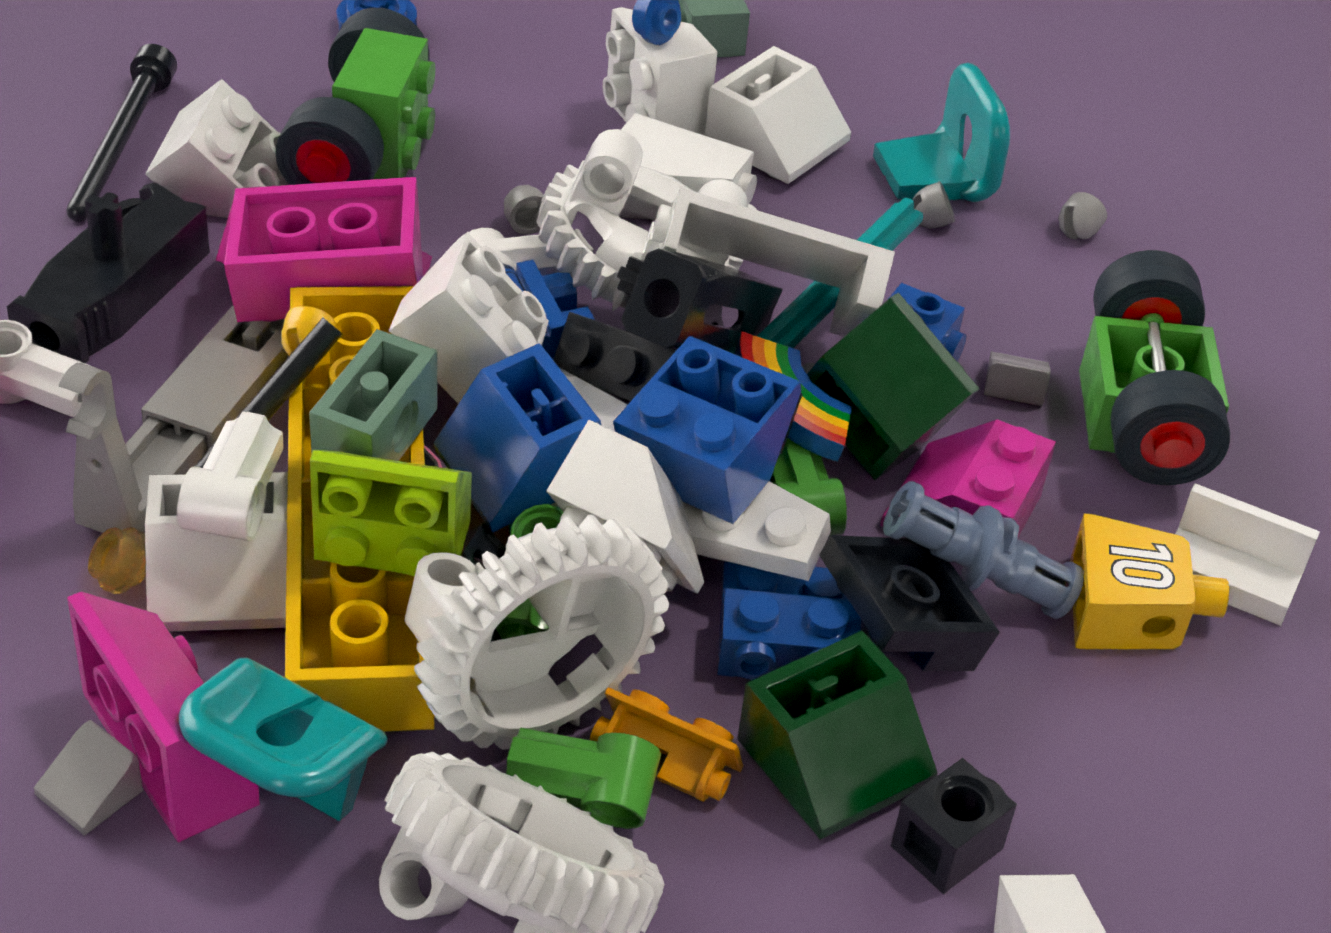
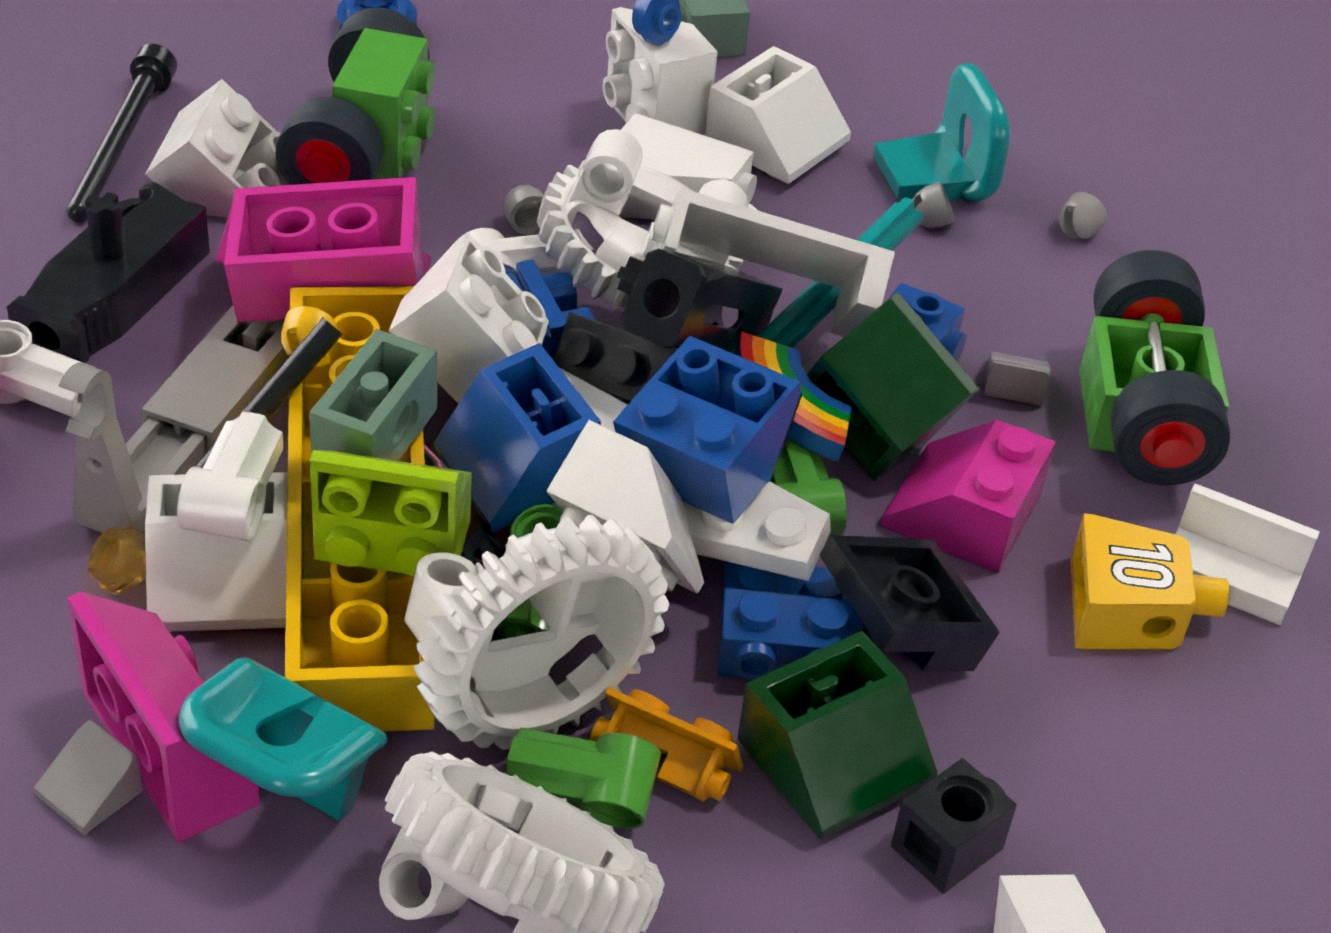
sand blue piece [883,481,1084,619] -> none

